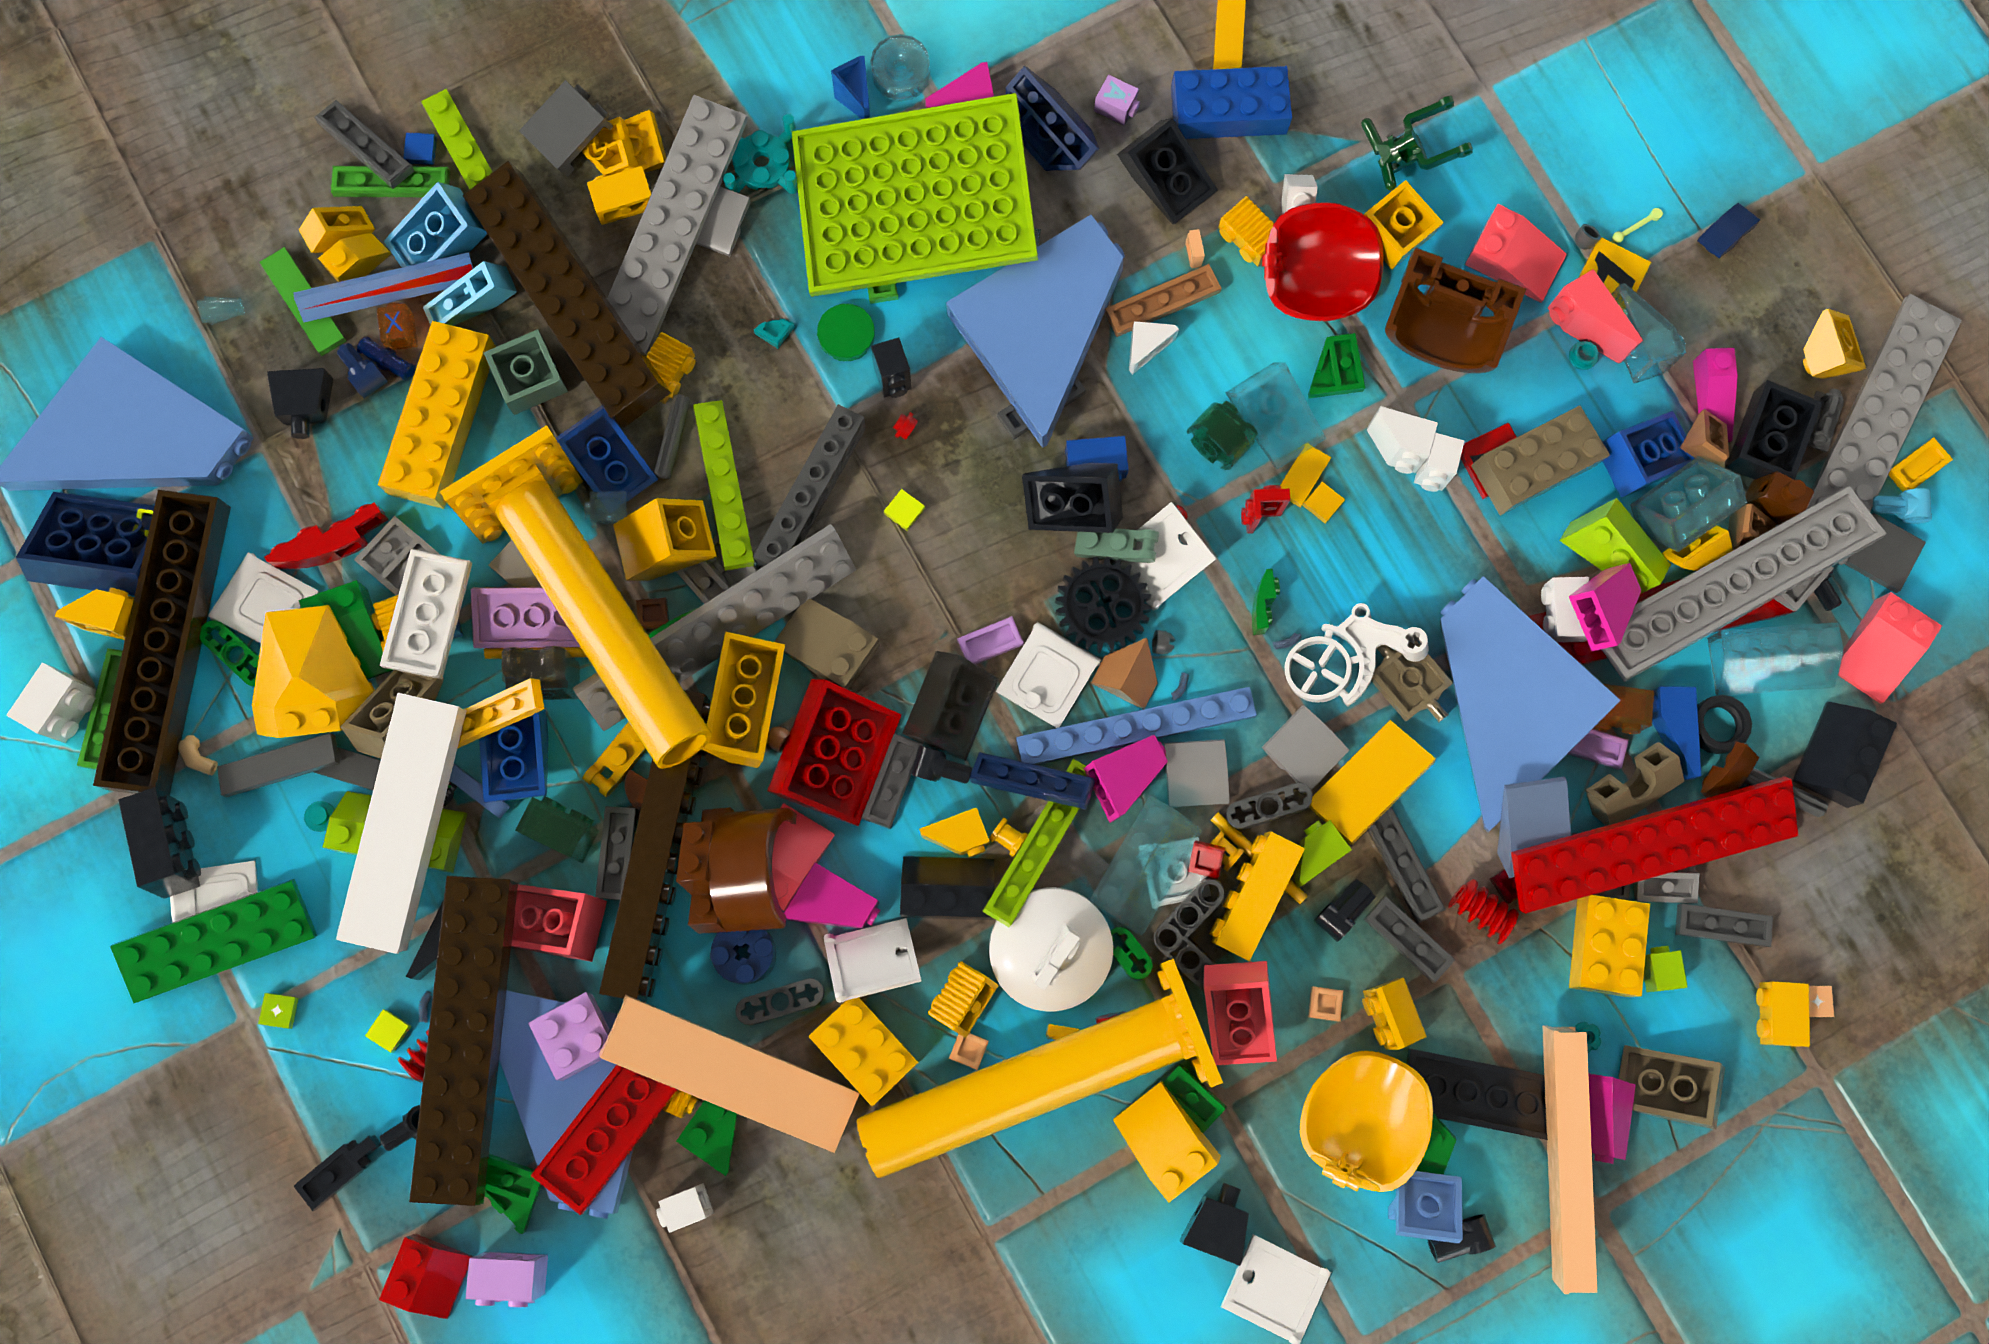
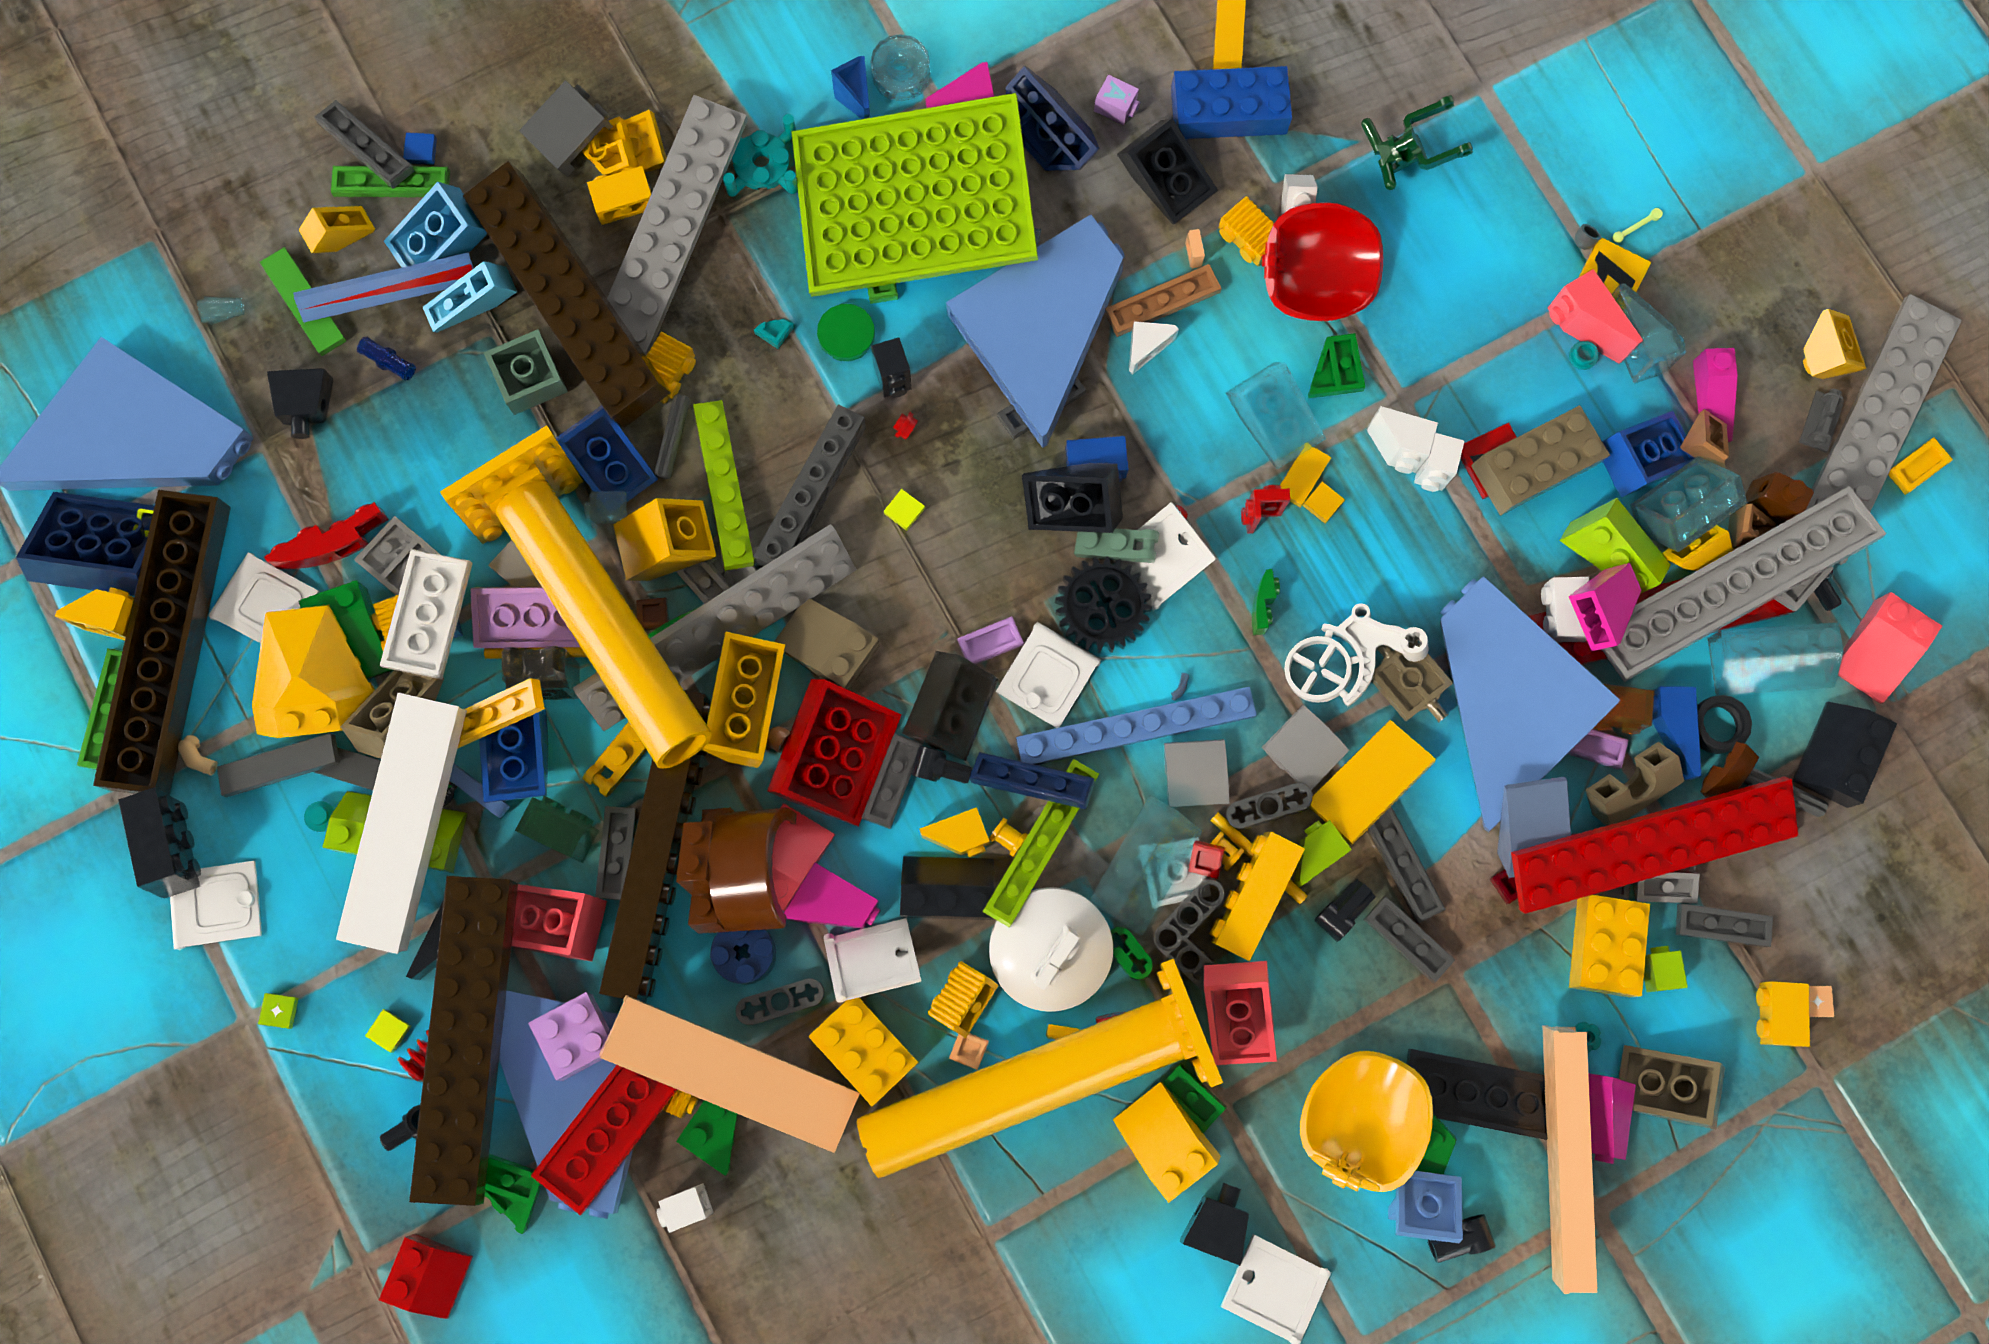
white brick [6,662,96,743] -> none
green plate [110,879,317,1003] -> none
green beam [200,620,259,688] -> none
black hinge [294,1135,382,1211] -> none
yellow slope [318,233,391,282] -> none
dark blue axle [337,343,388,399] -> none
clear orange brick [377,302,418,351] -> none
yellow brick [378,321,496,509] -> none
sand blue leg [418,991,432,1023] -> none
lime plate [421,89,493,189] -> none
lavender brick [466,1252,548,1307] -> none
reddish brown tile [625,769,648,812] -> none
light grey slope [696,186,751,257] -> none
dark pink slope [1084,734,1168,823] -> none
medium nougat slope [1091,638,1158,710] -> none
dark grey hinge [1152,630,1175,654] -> none
clear green brick [1187,401,1258,470] -> none
sand blue leg [1273,633,1301,650] -> none
light nougat tile [1308,986,1343,1022] -> none
yellow slope [1362,977,1427,1050] -> none
yellow brick [1364,180,1444,269] -> none
reddish brown piece [1385,248,1526,373] -> none
red piece [1448,879,1519,945] -> none
coral slope [1464,204,1567,303] -> none
dark blue slope [1697,203,1760,258] -> none
black brick [1725,380,1823,480] -> none
dark grey tile [1844,513,1926,593] -> none
medium azure axle [1872,488,1932,524] -> none

